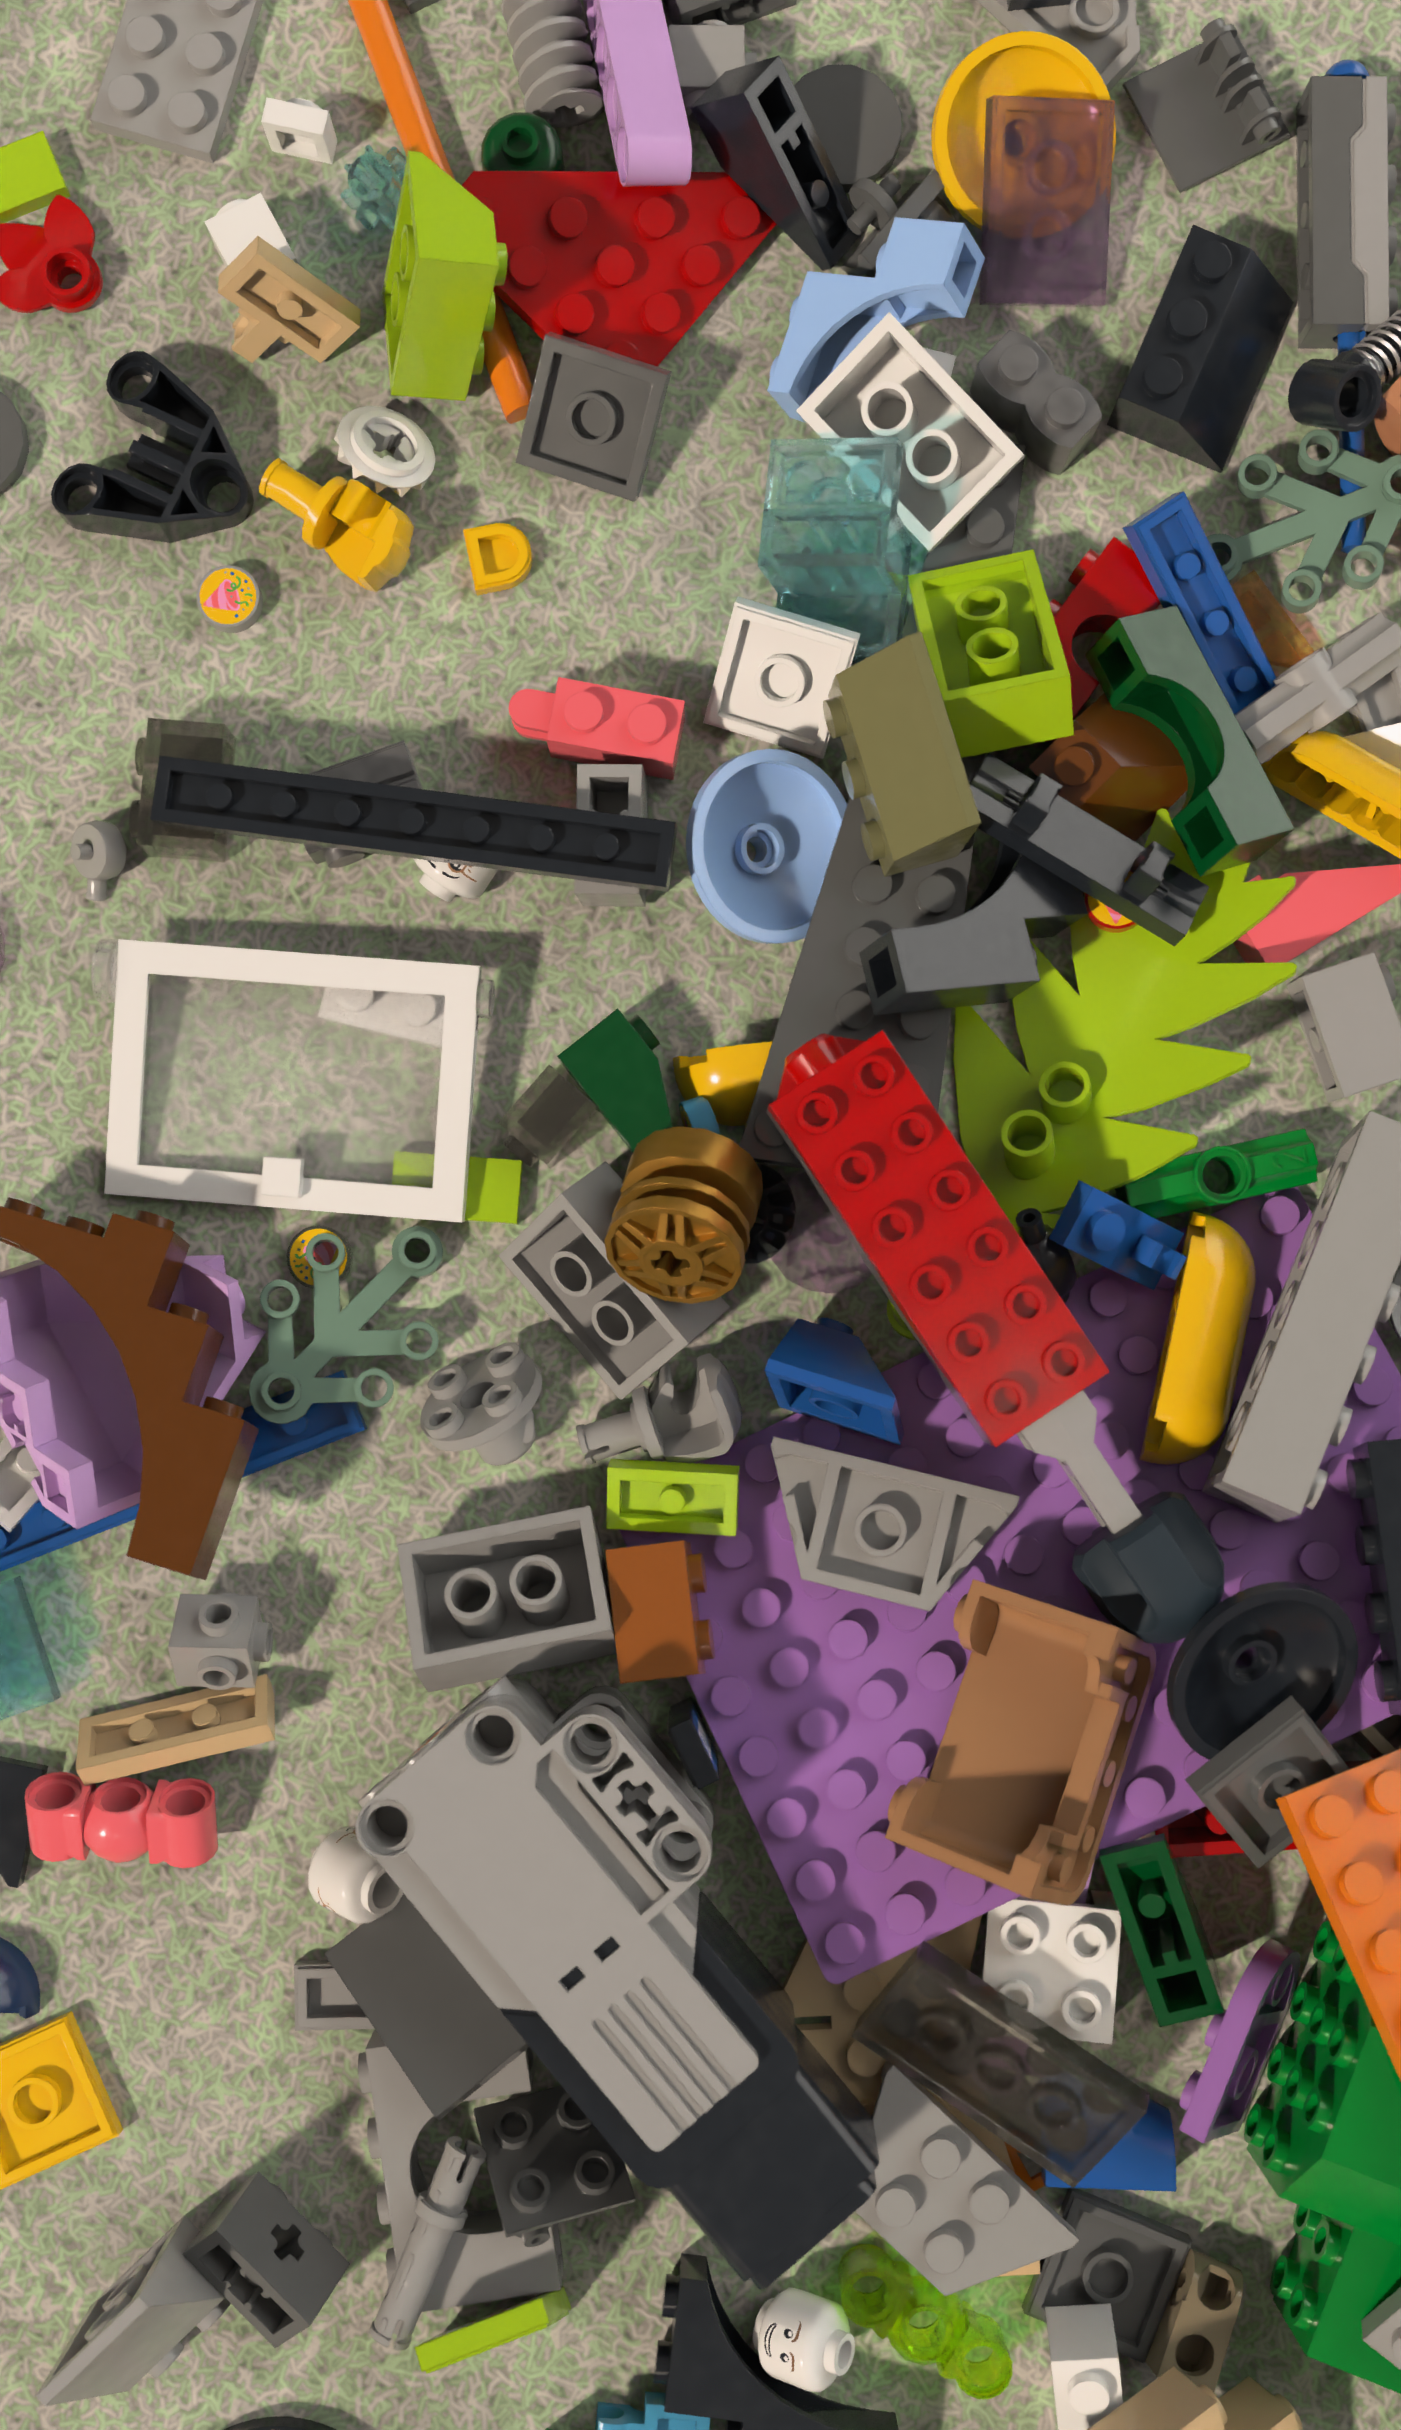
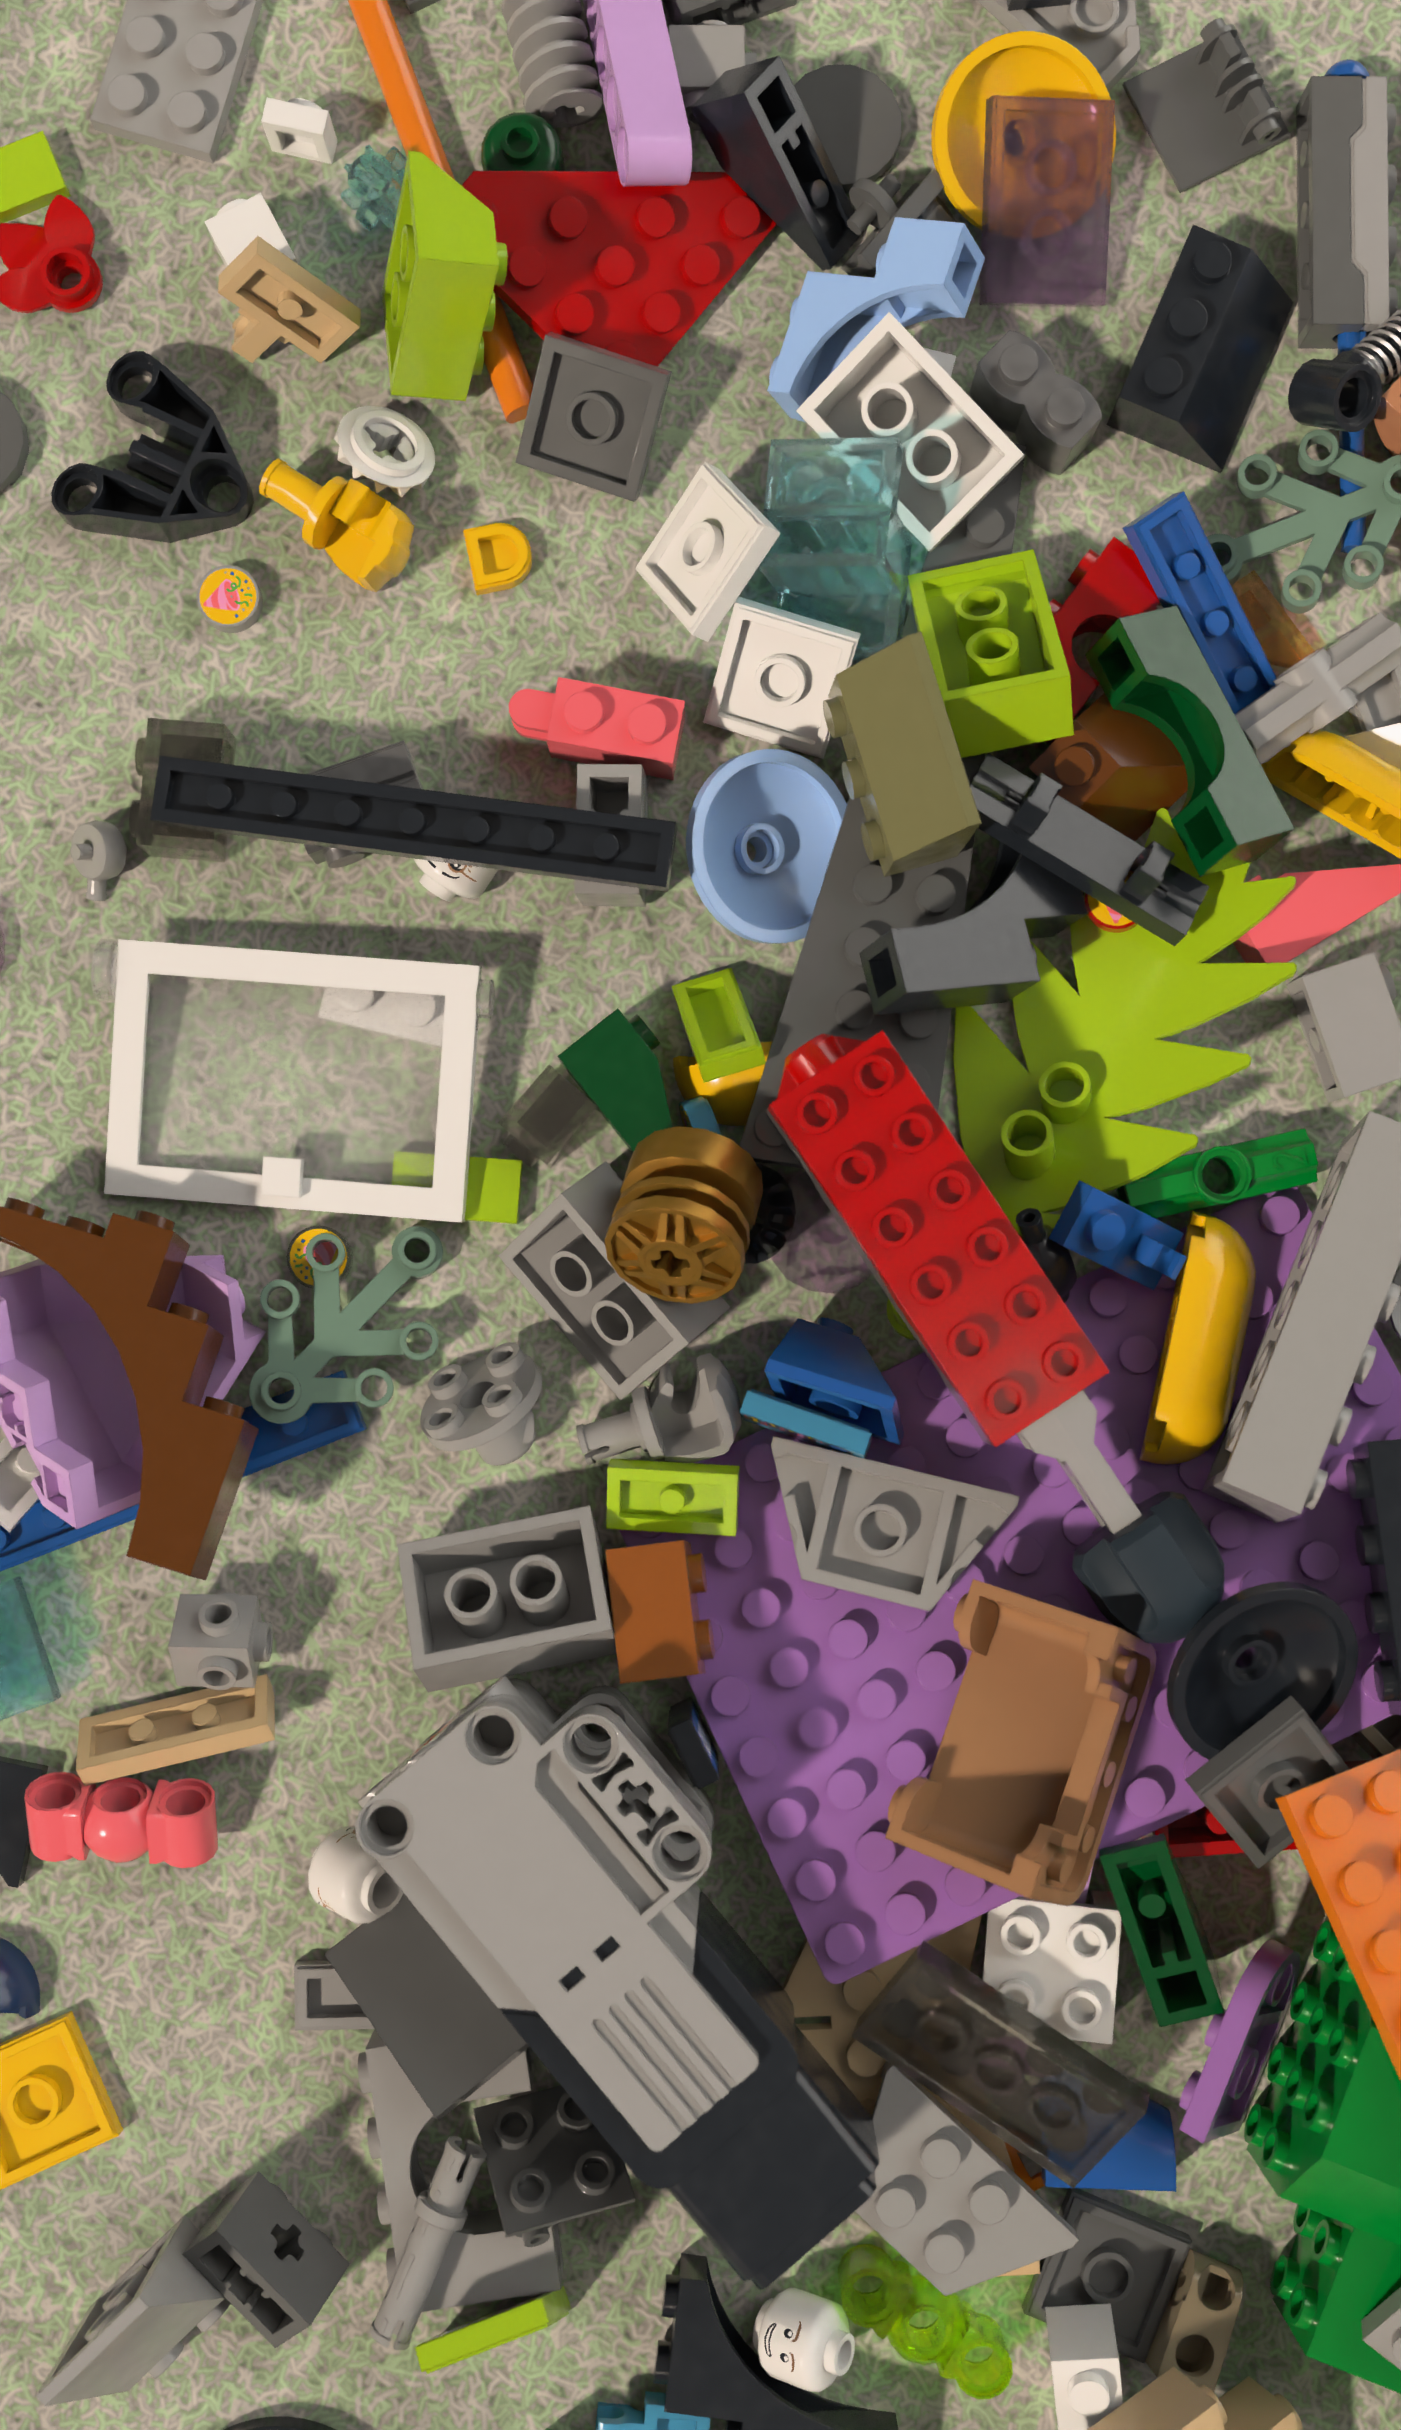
none -> white tile [635,462,781,642]
none -> lime tile [672,968,766,1083]
none -> dark azure tile [740,1389,872,1459]

